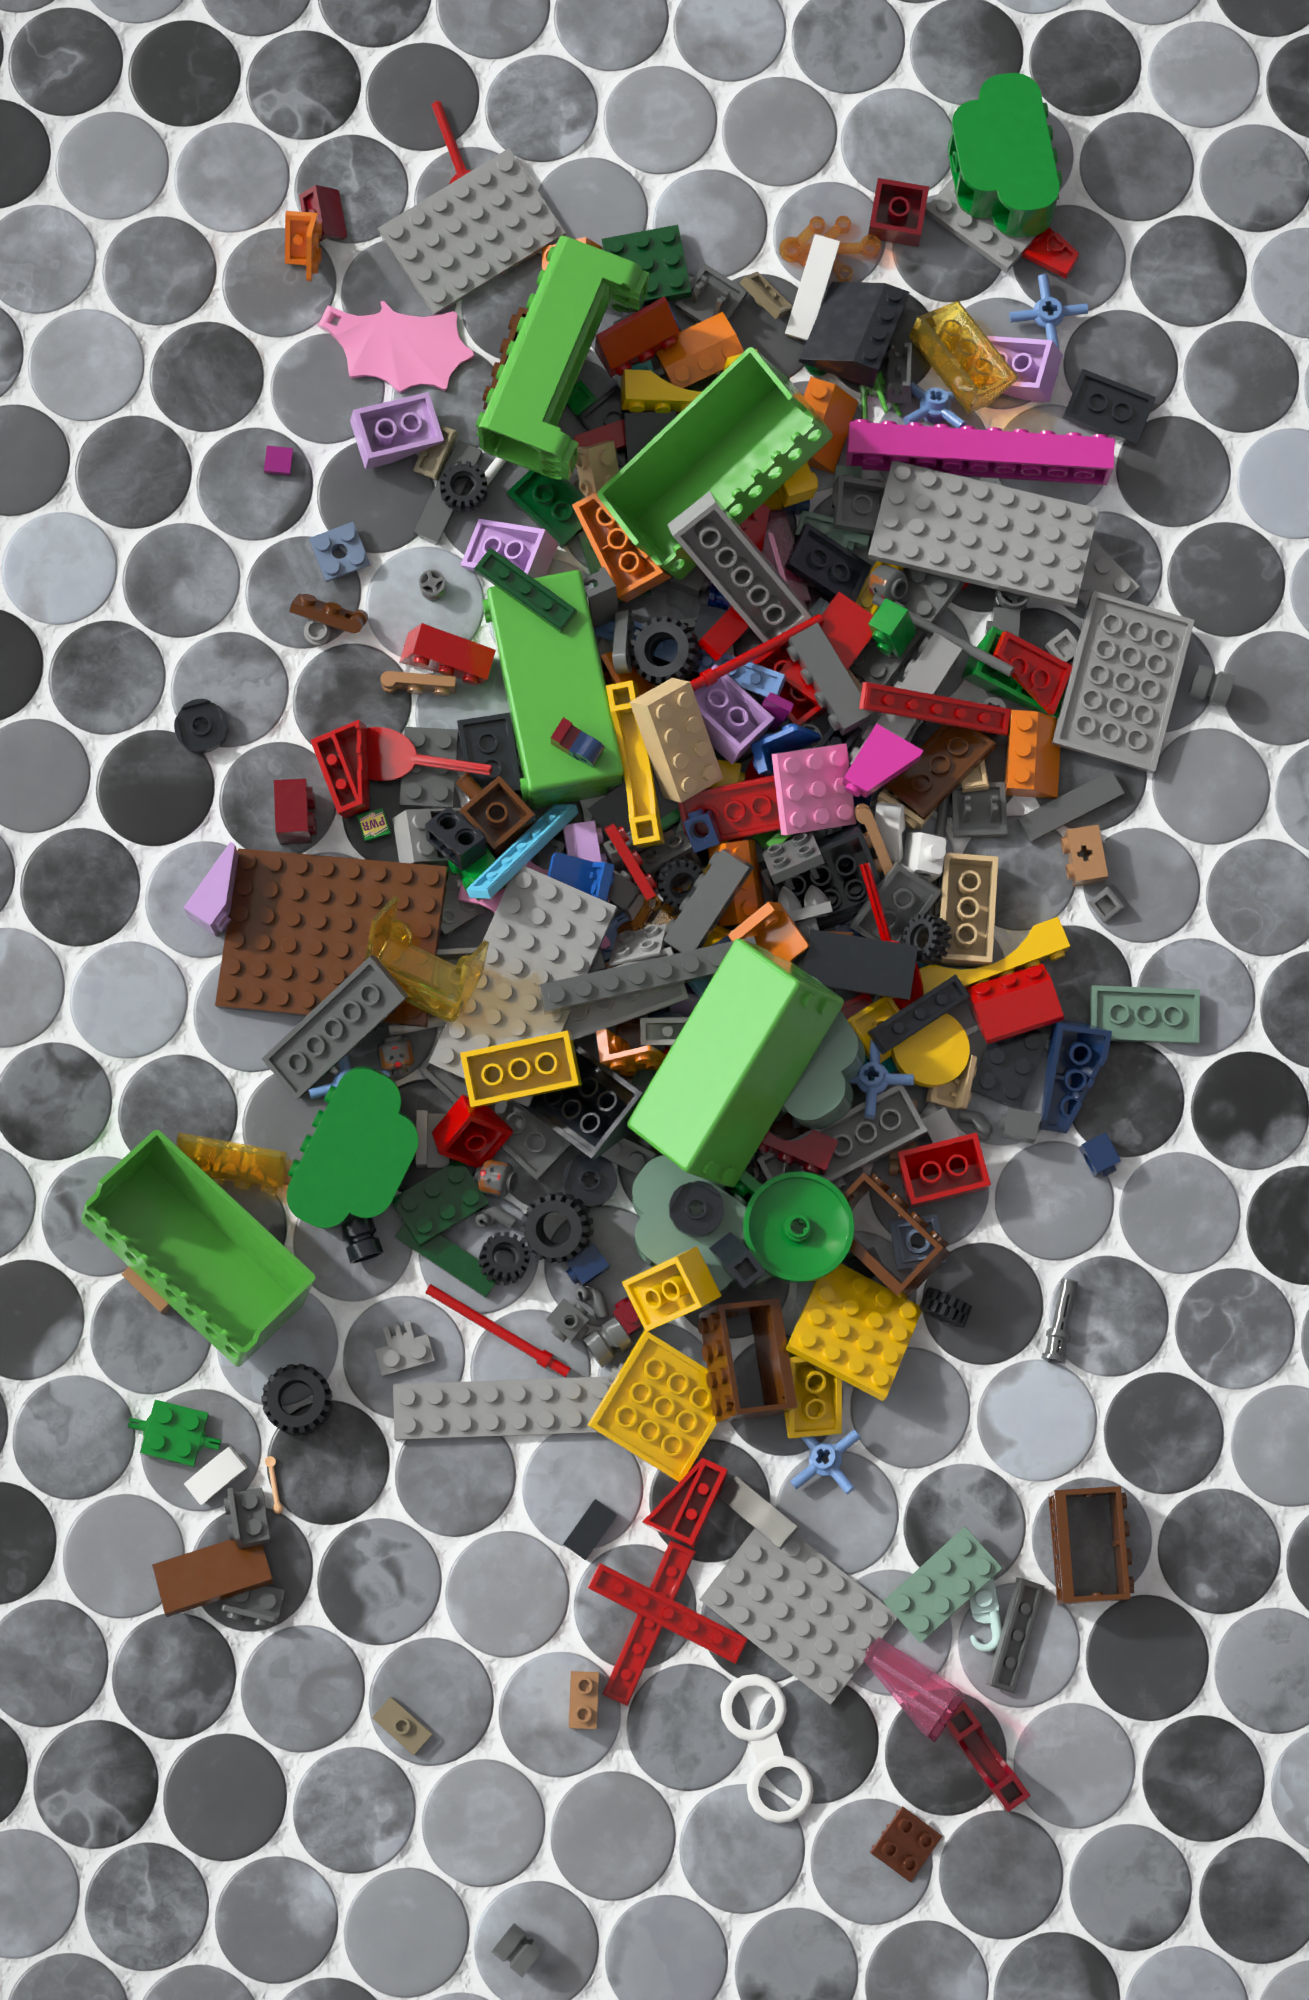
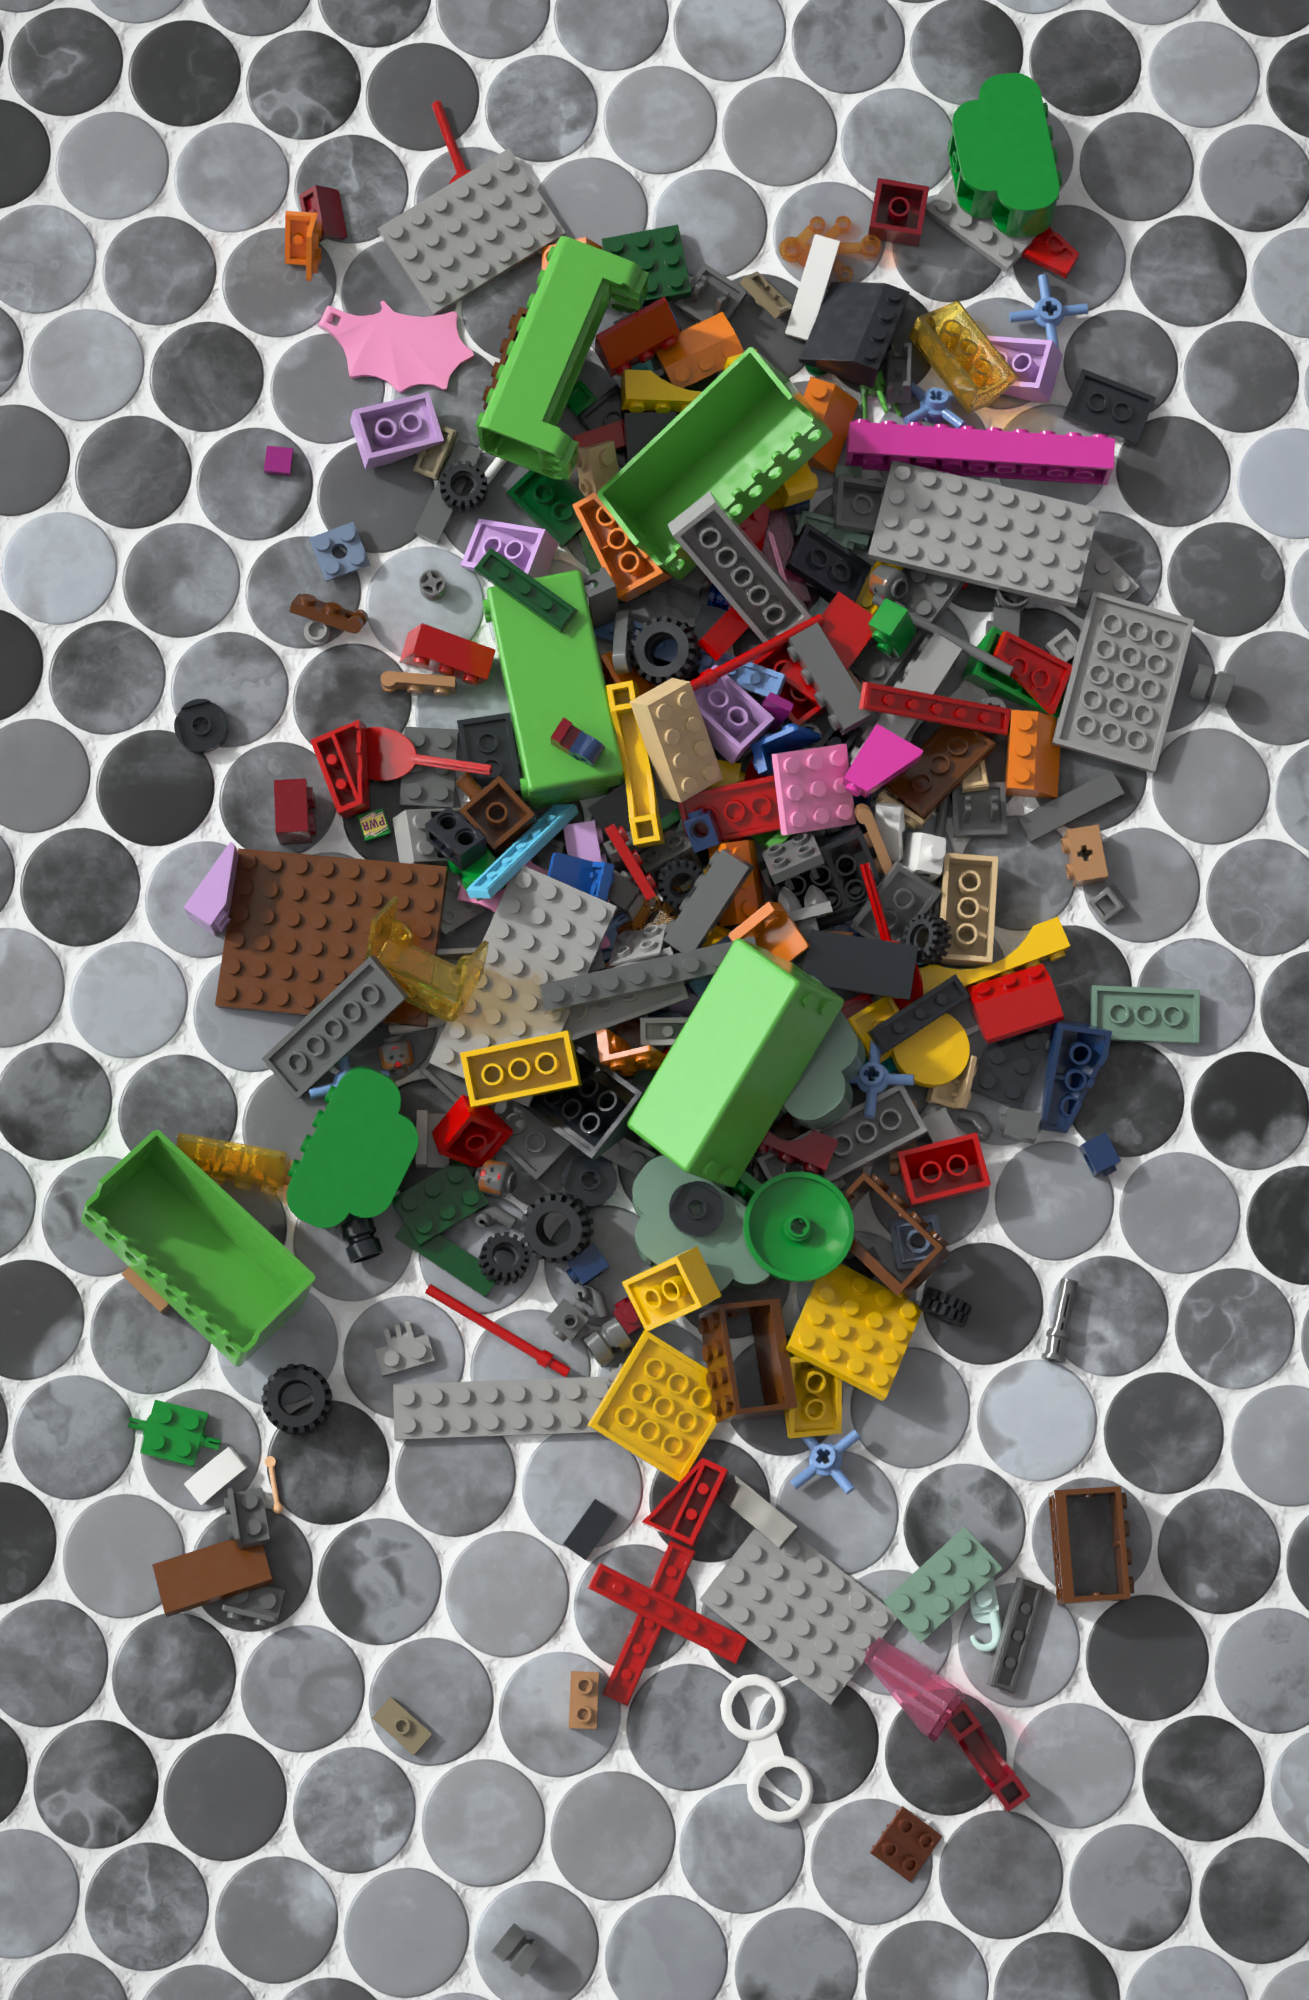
black slope [709,1231,766,1292] -> none

